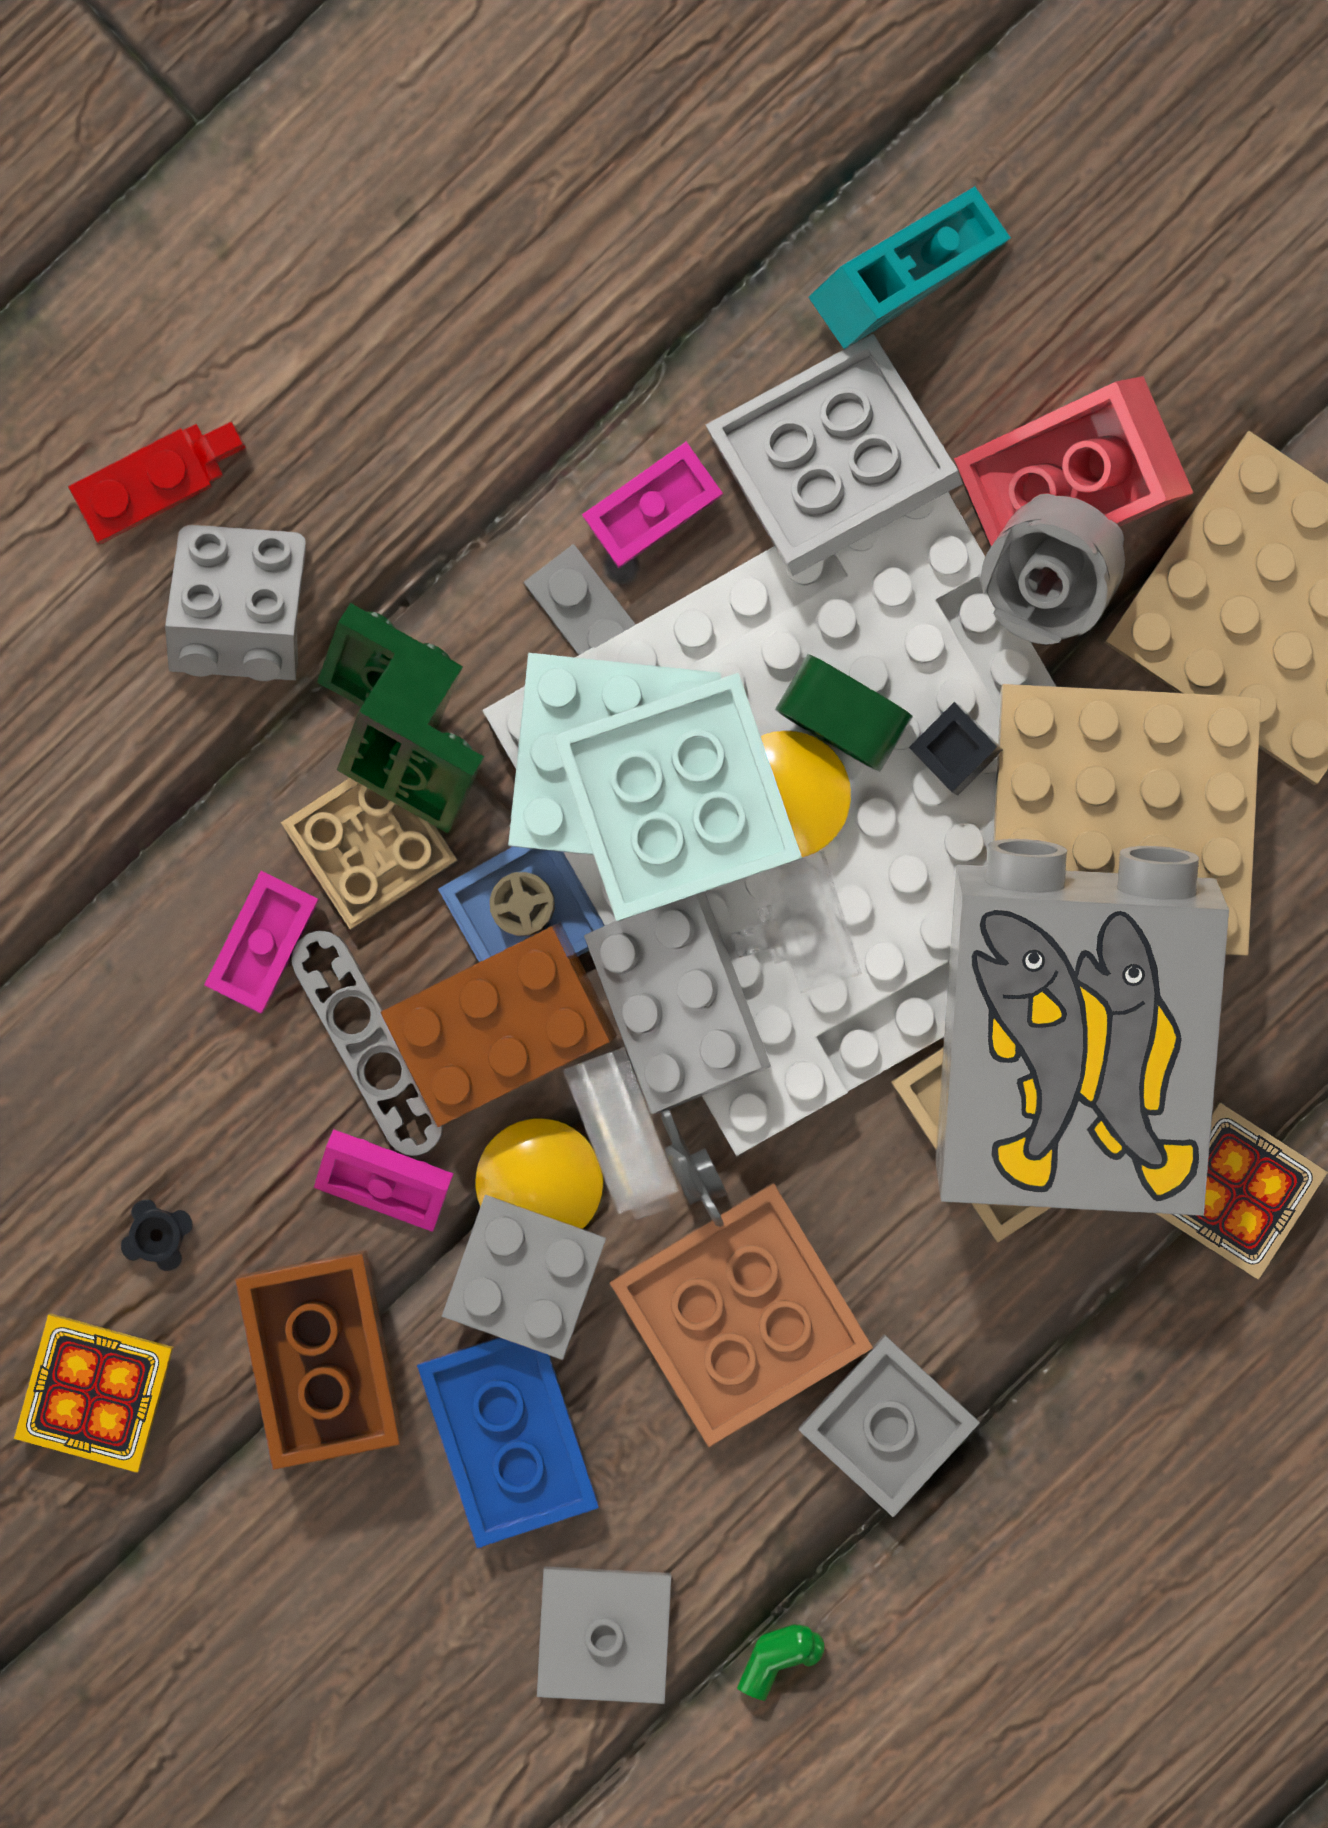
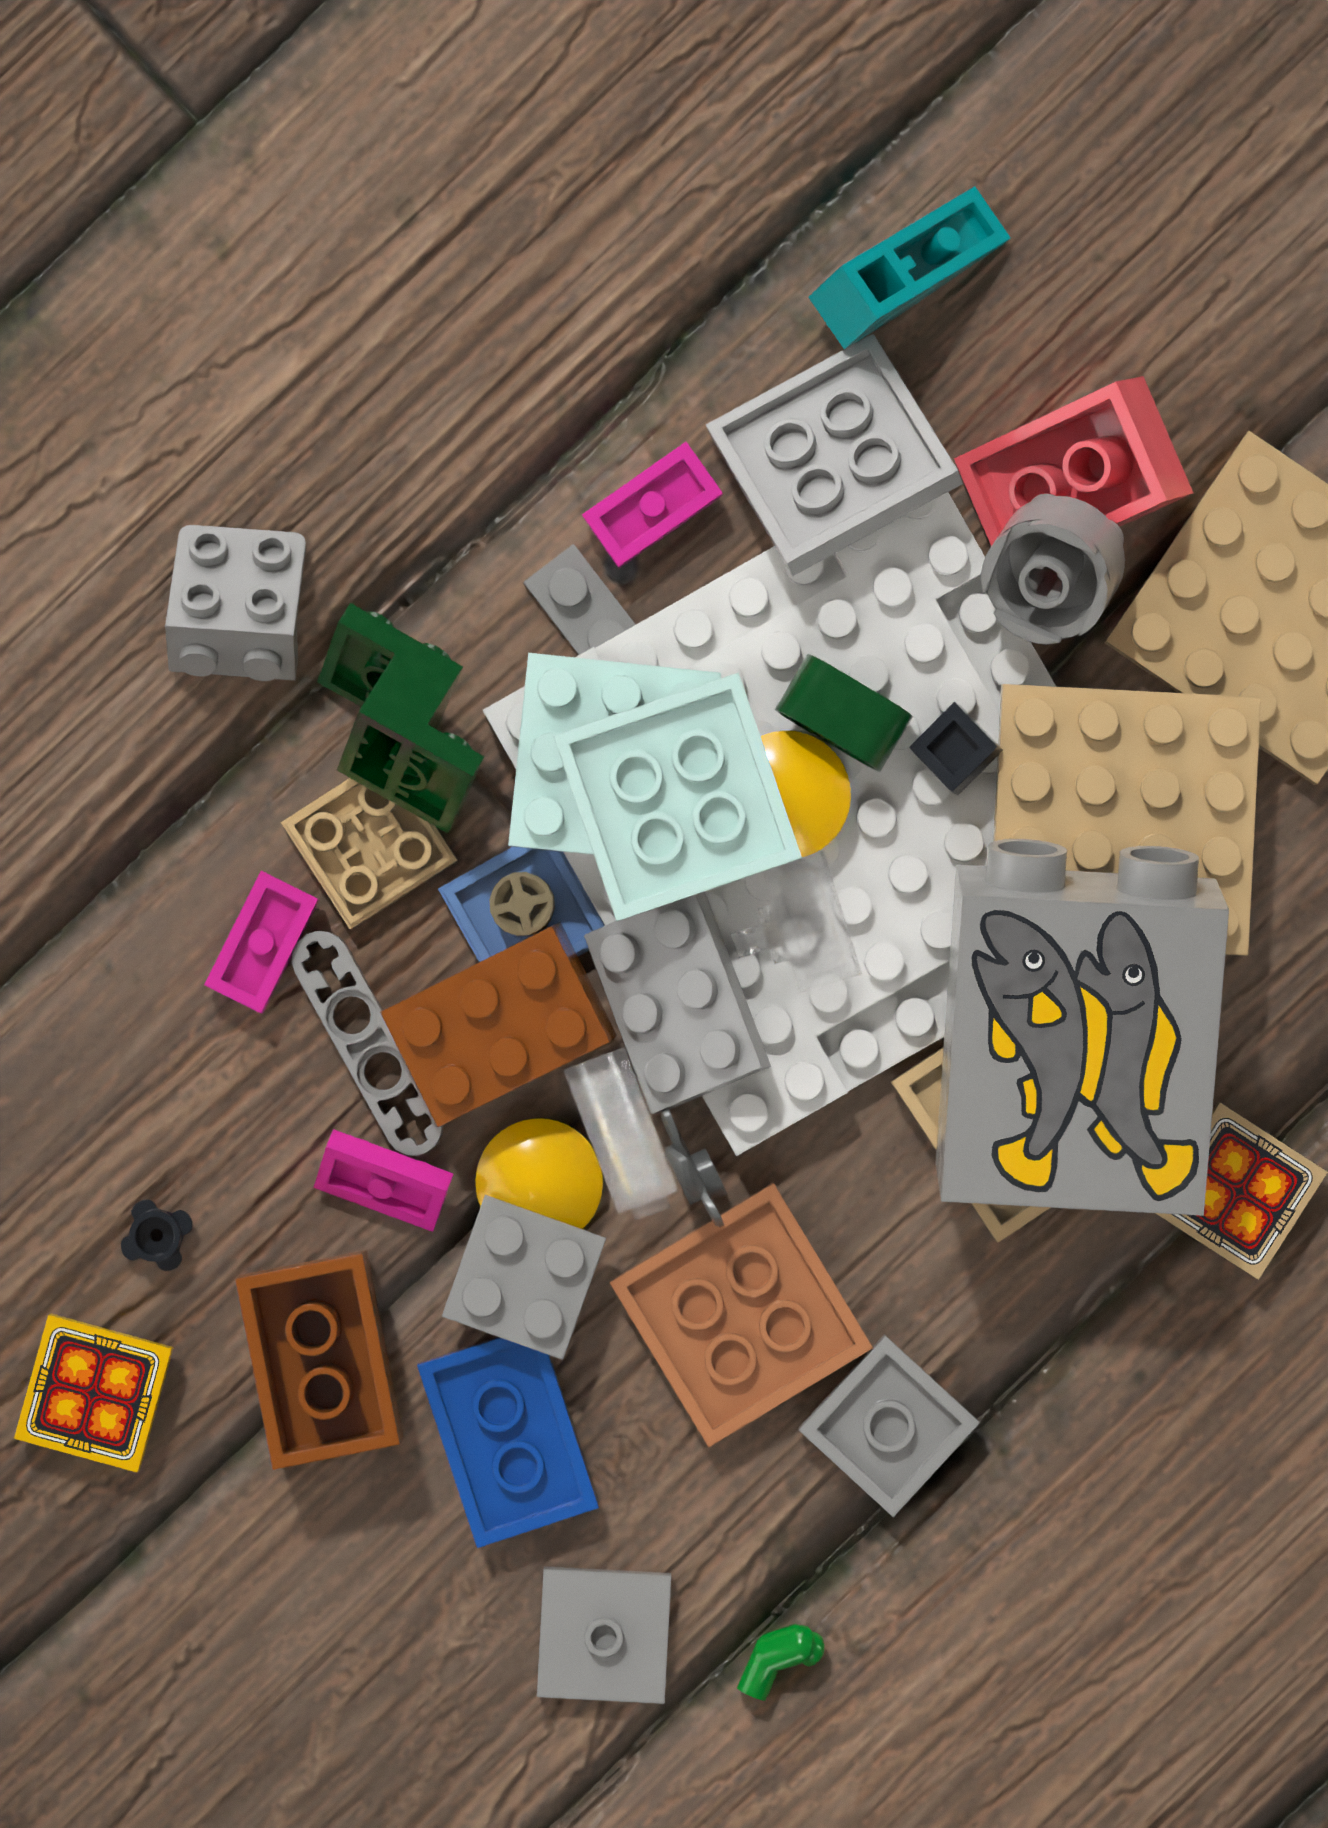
red hinge [68,422,246,545] -> none

